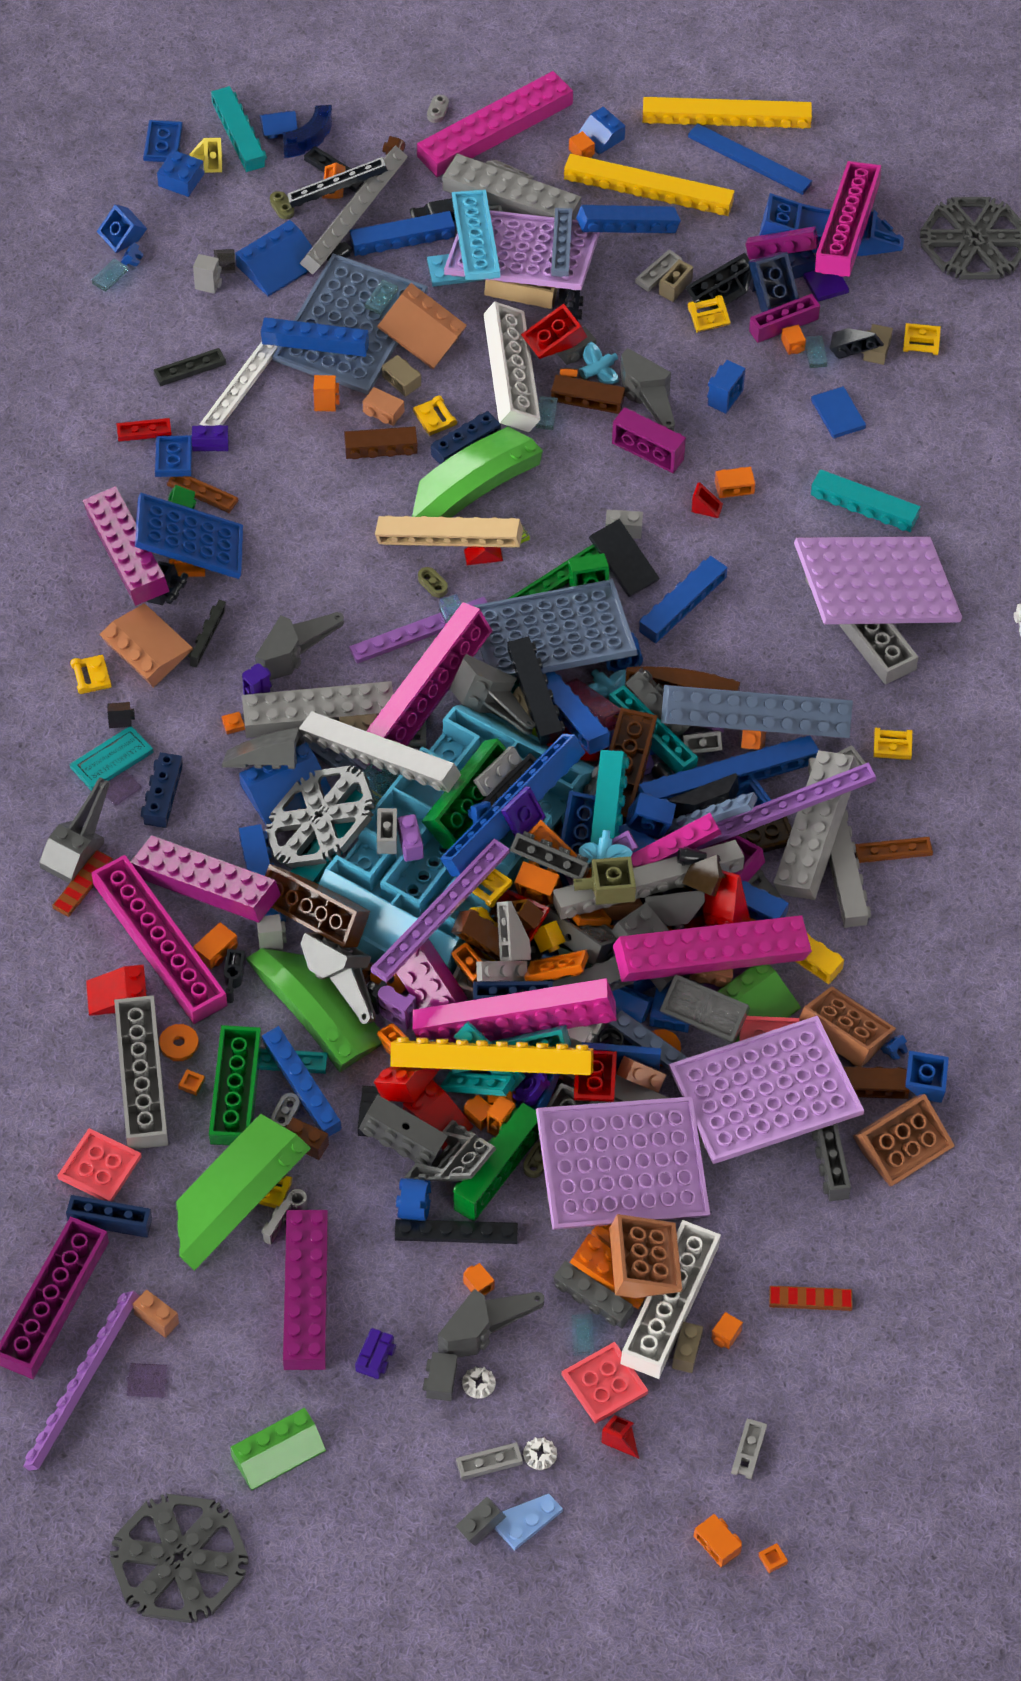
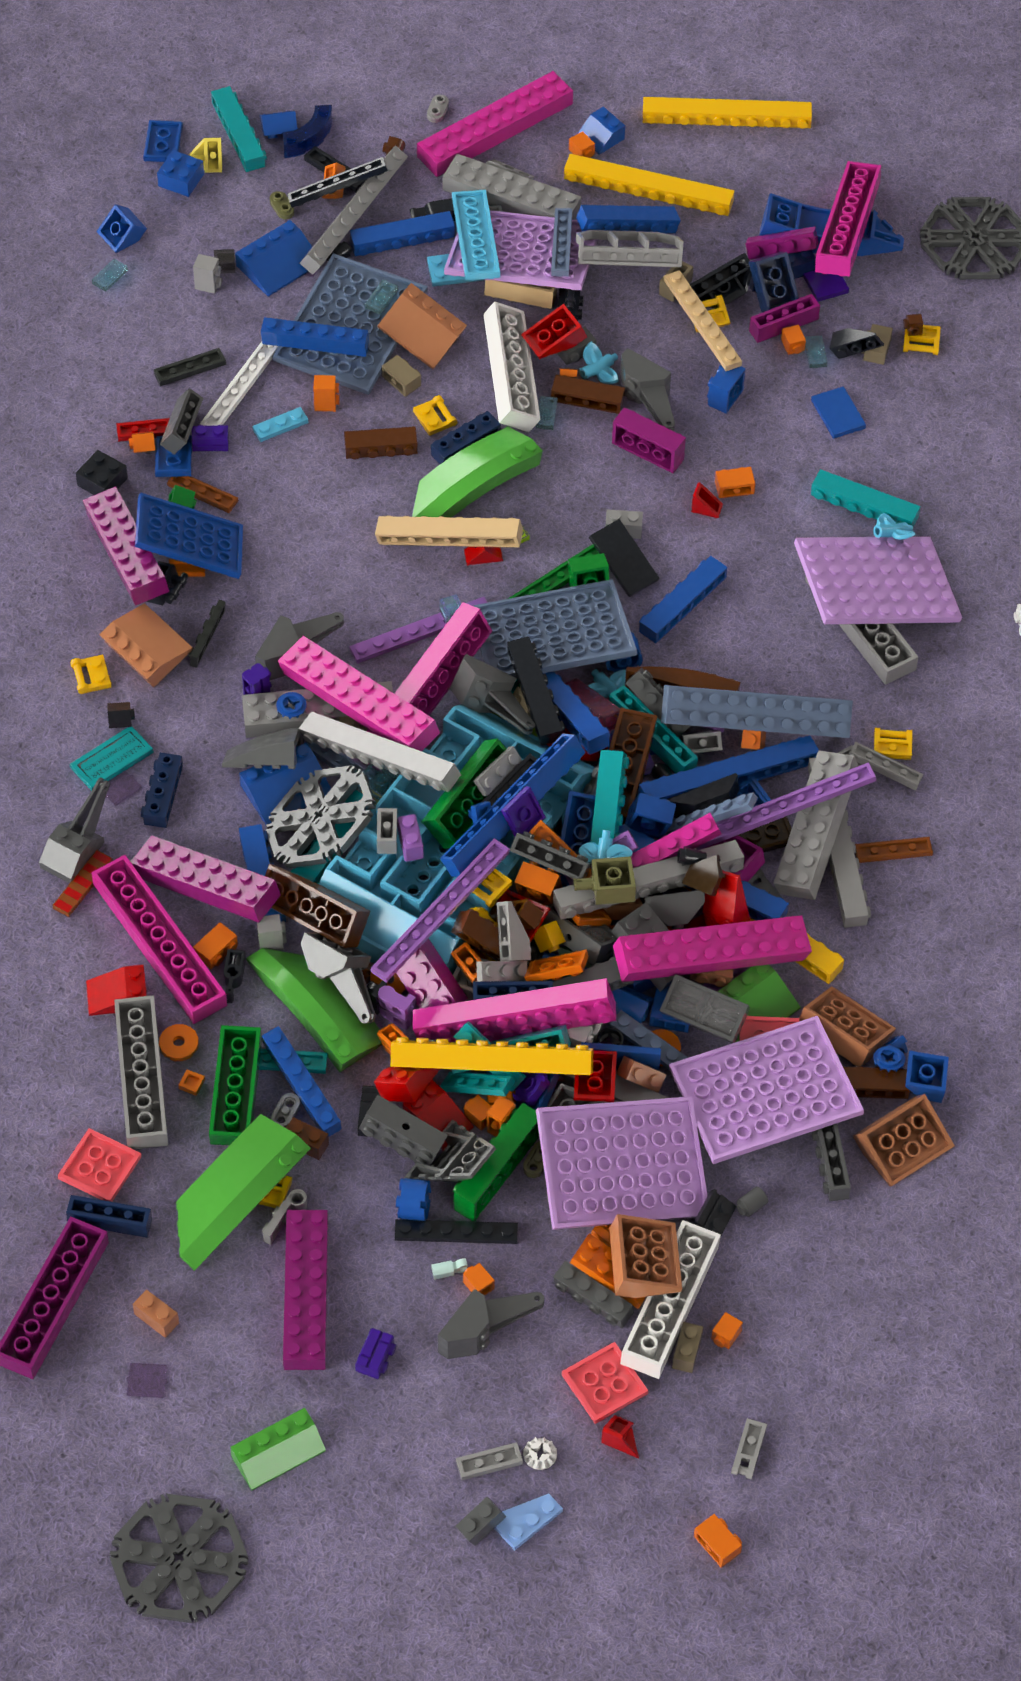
medium lavender plate [23,1291,140,1471] -> none
blue tile [121,243,144,266] -> none
orange plate [221,712,245,734] -> none
nougat brick [363,387,404,426] -> none
olive plate [418,567,448,598] -> none
dark grey brick [423,1352,457,1401] -> none
white gear [462,1366,496,1399] -> none
clear light blue plate [571,1314,594,1356] -> none
light grey plate [635,250,682,292] -> none
blue tile [688,123,812,195] -> none
orange plate [758,1543,788,1573] -> none
tile [769,1286,852,1311] -> none
none -> black brick [76,450,128,495]
none -> orange brick [129,432,155,453]
none -> dark grey brick [160,388,203,454]
none -> medium azure plate [252,407,309,442]
none -> blue gear [276,692,307,719]
none -> brick [278,636,440,751]
none -> light aqua bar [431,1258,468,1280]
none -> light grey plate [576,230,684,267]
none -> tan plate [664,270,742,371]
none -> black plate [694,1189,736,1235]
none -> dark grey brick [736,1186,768,1217]
none -> light grey tile [849,741,924,791]
none -> medium azure plant [873,513,915,540]
none -> blue gear [873,1046,905,1073]
none -> reddish brown plate [903,313,923,336]

